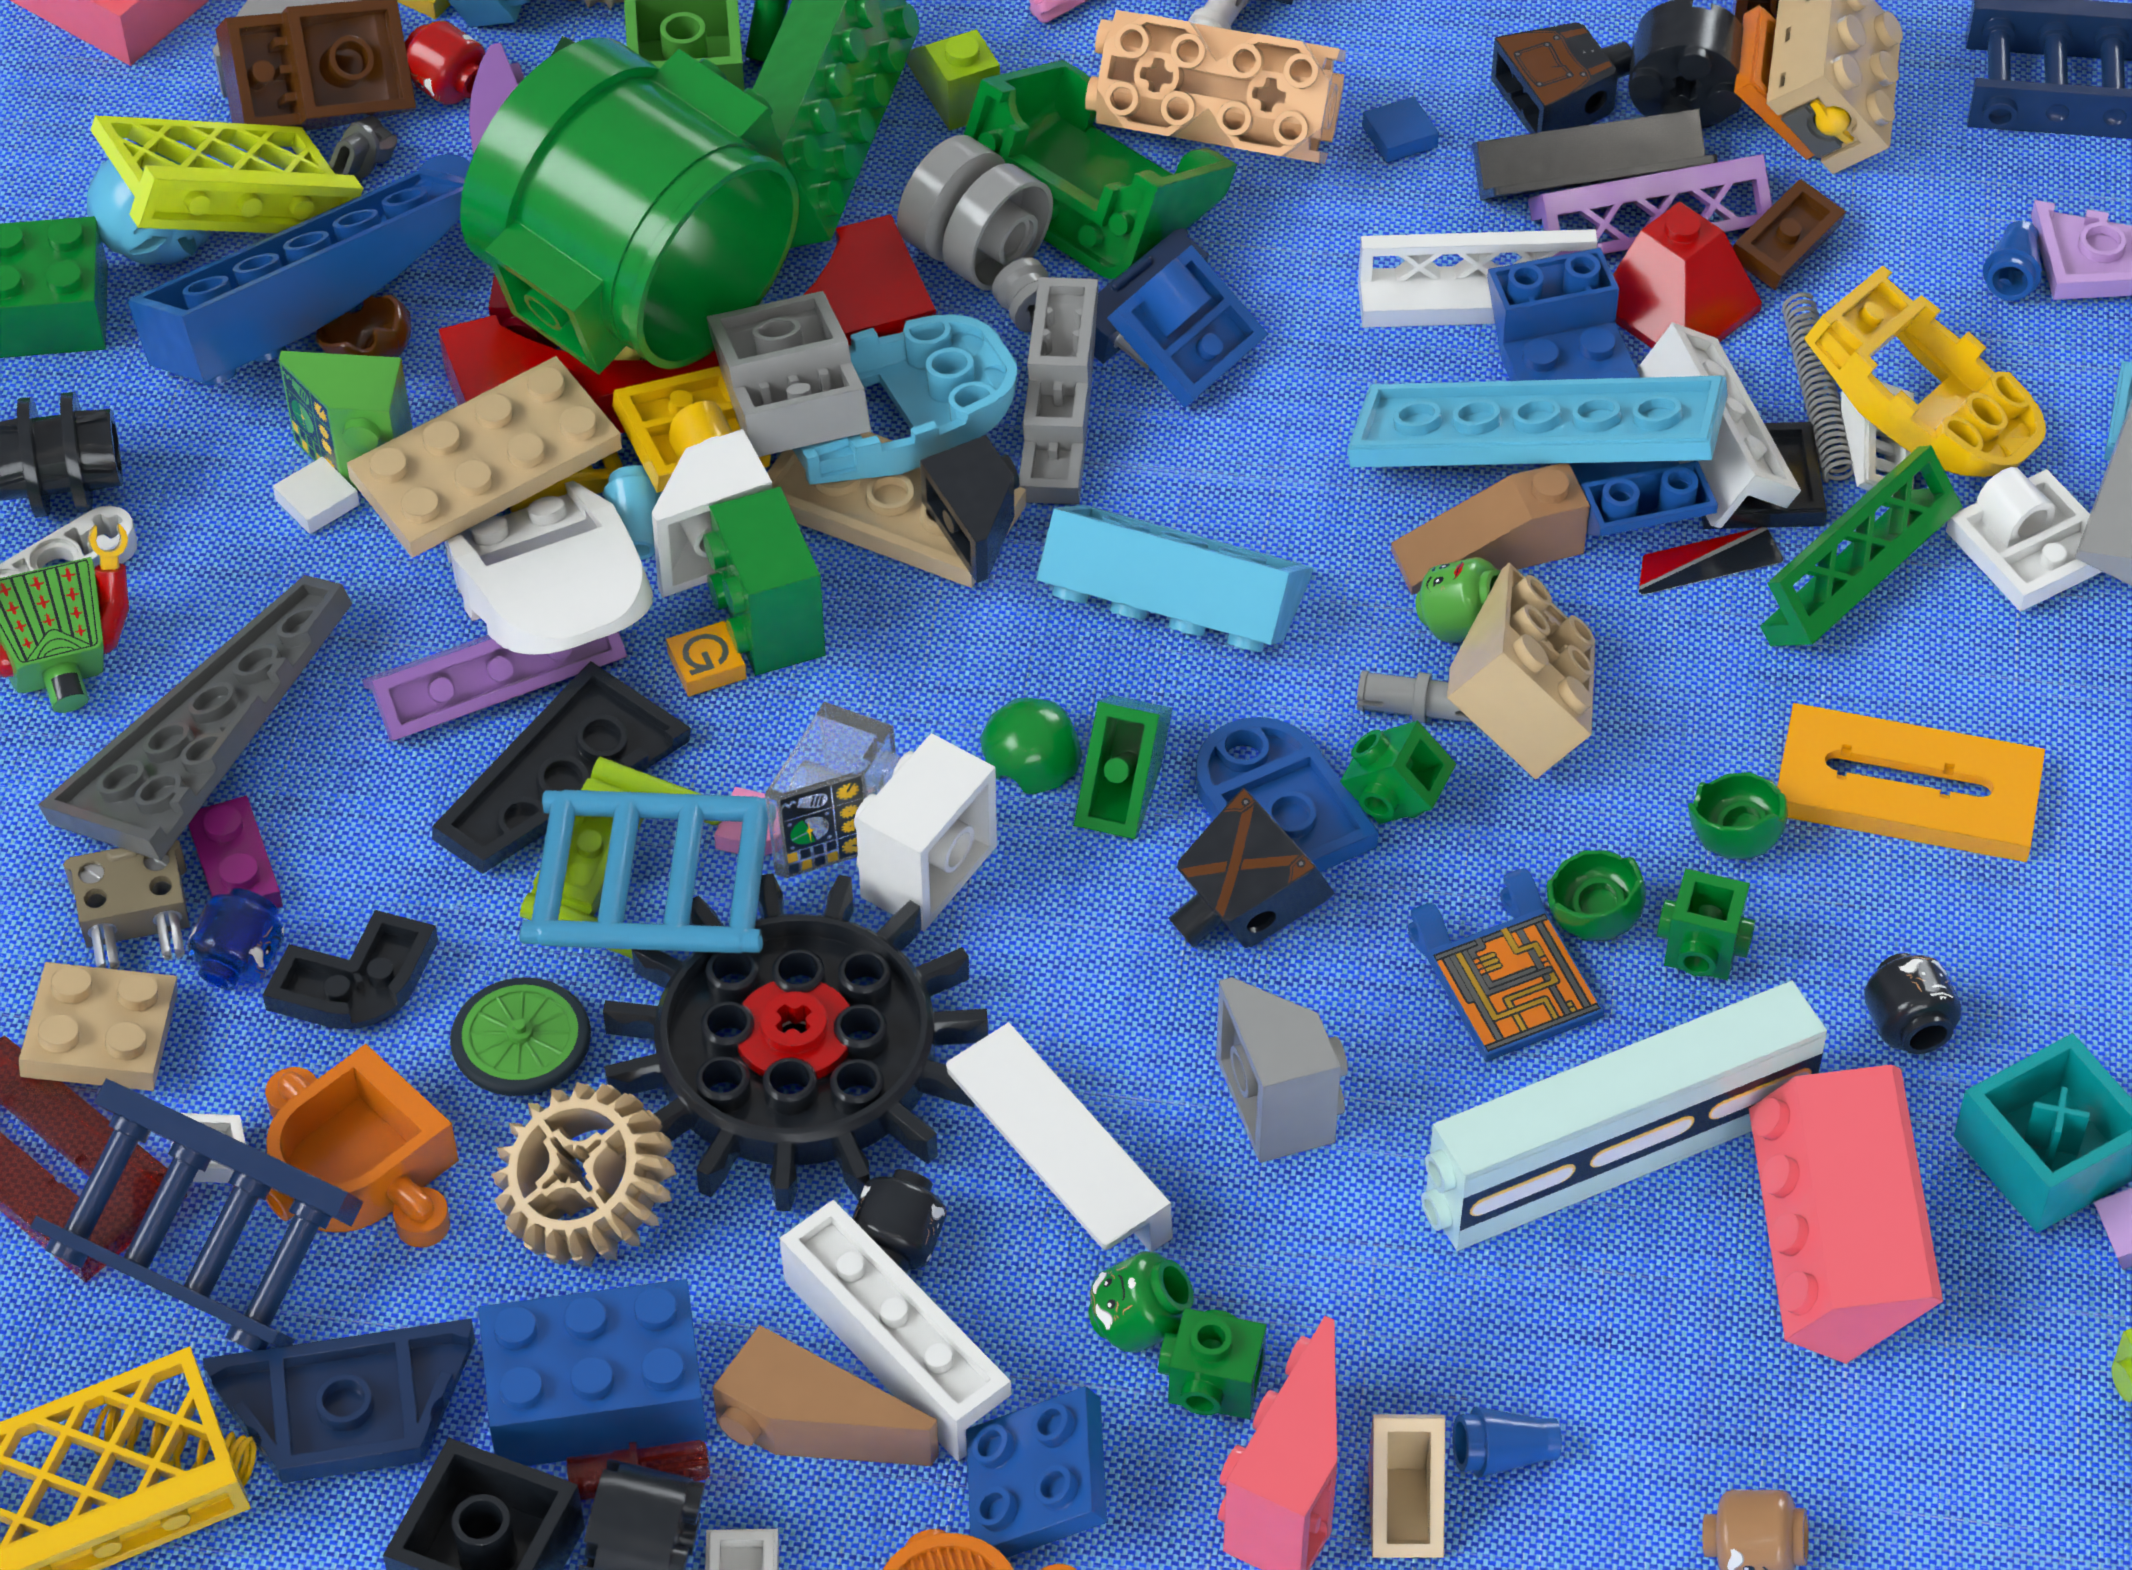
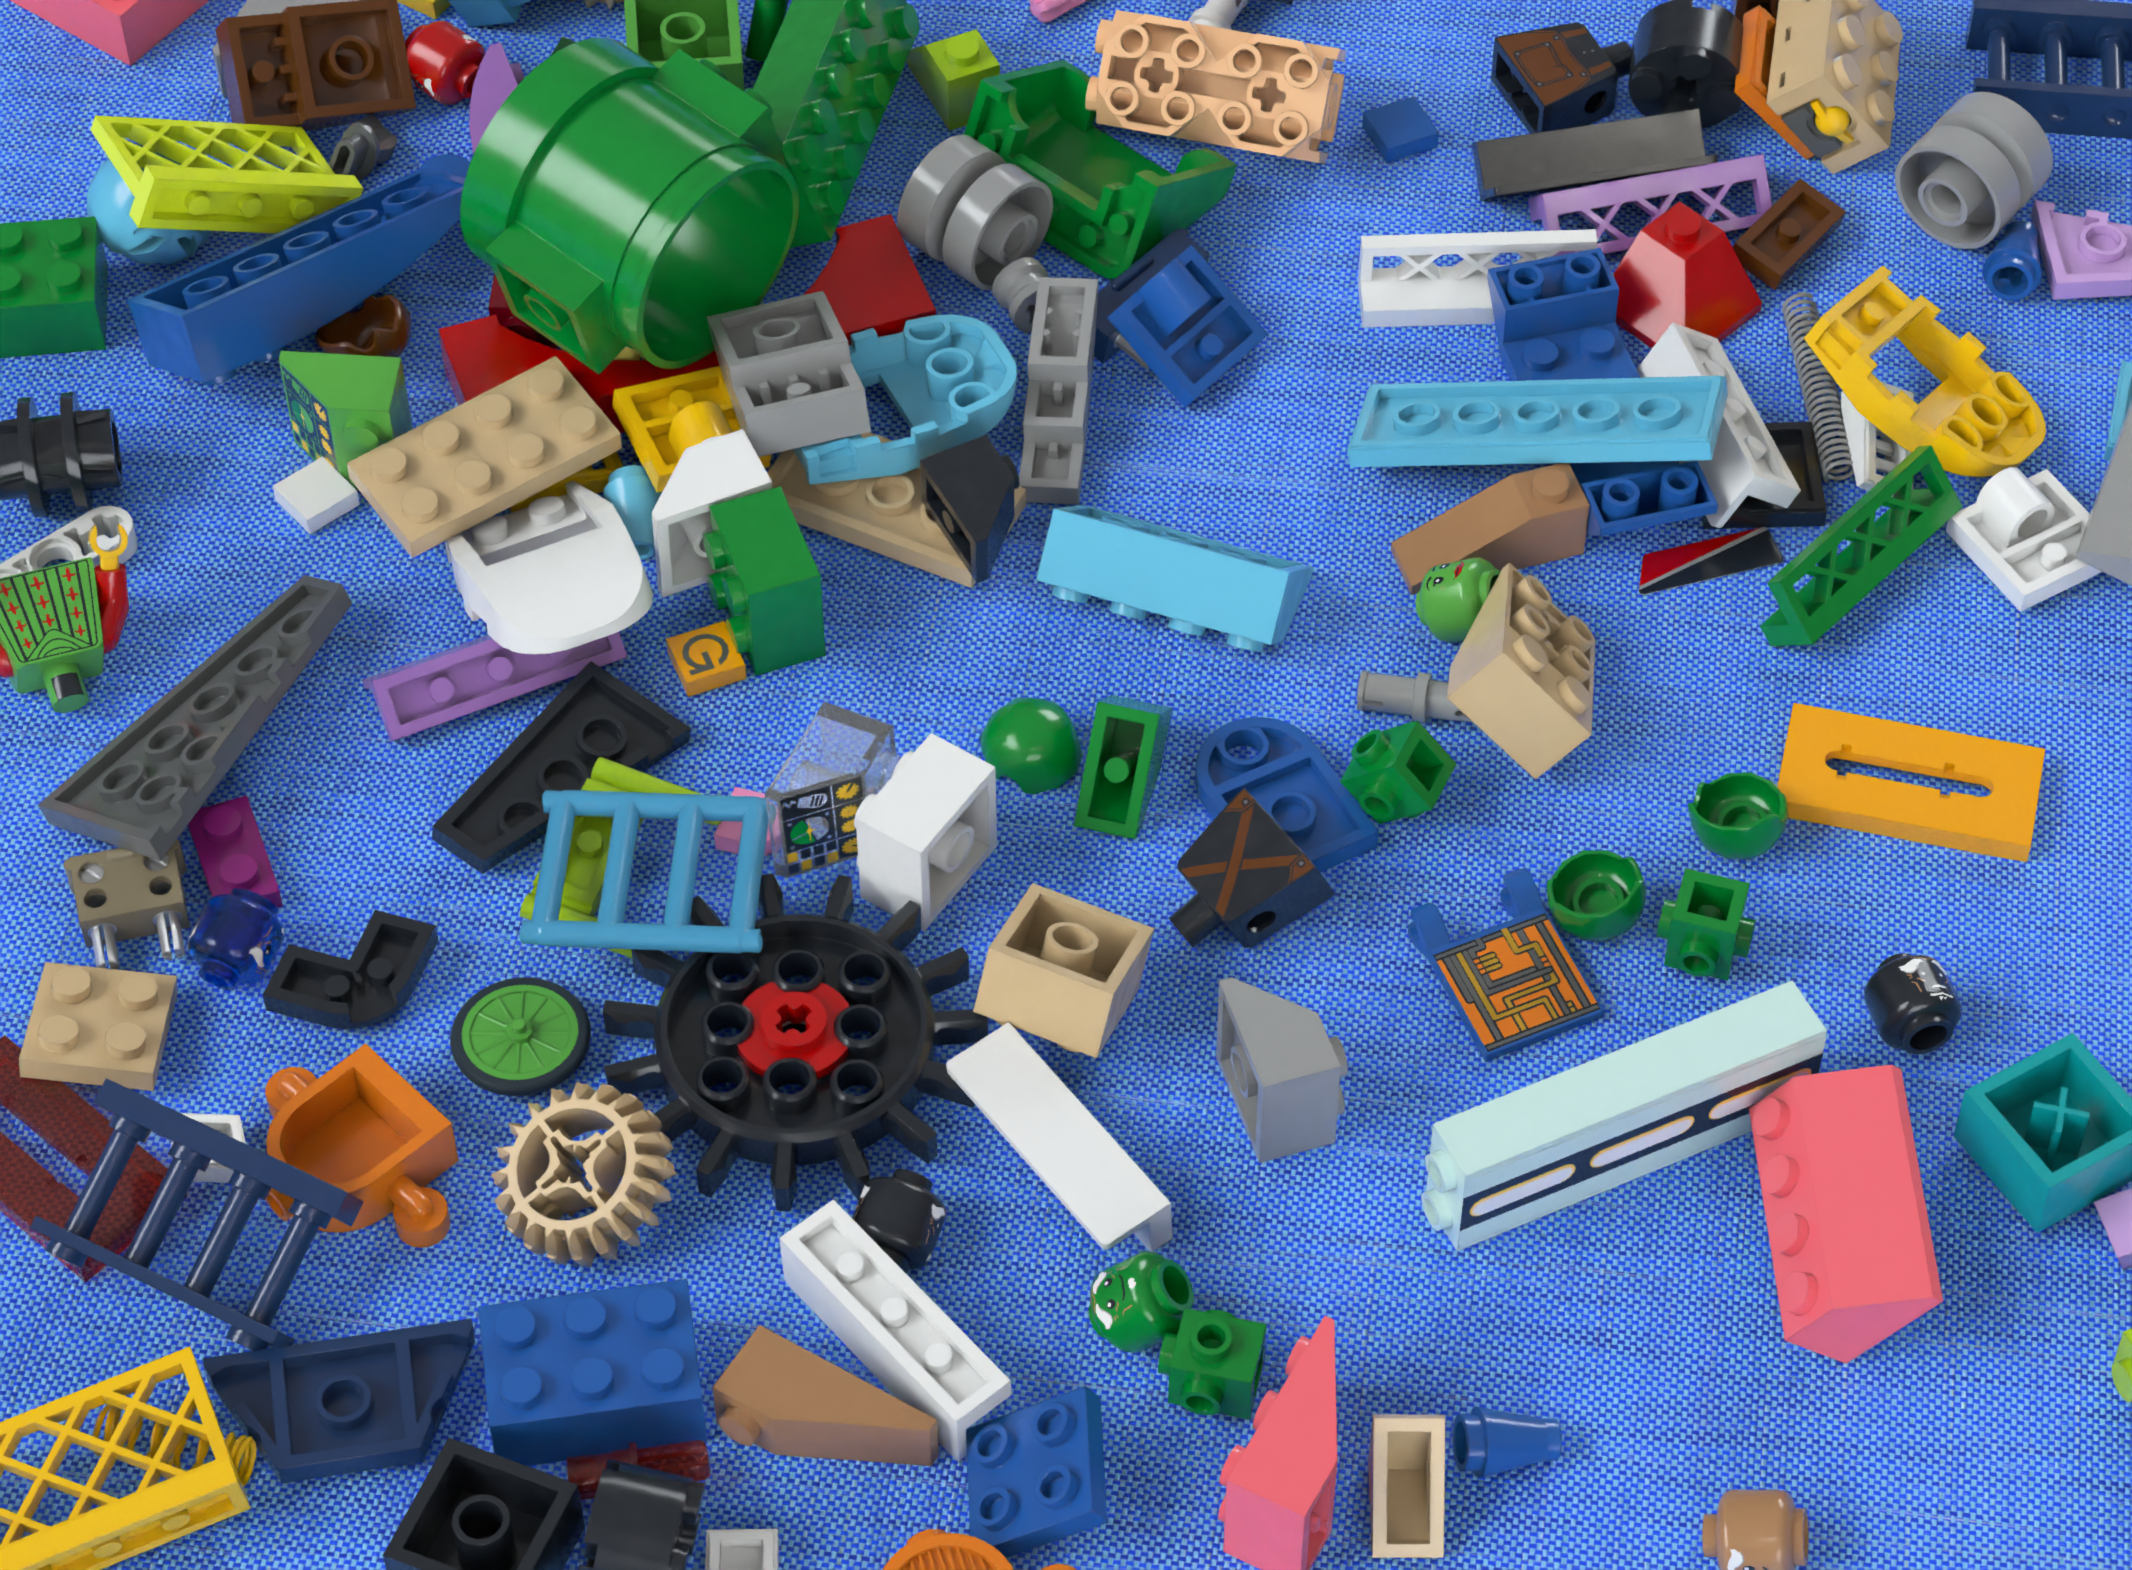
none -> tan brick [973,883,1155,1058]
none -> light grey wheel [1895,92,2053,249]

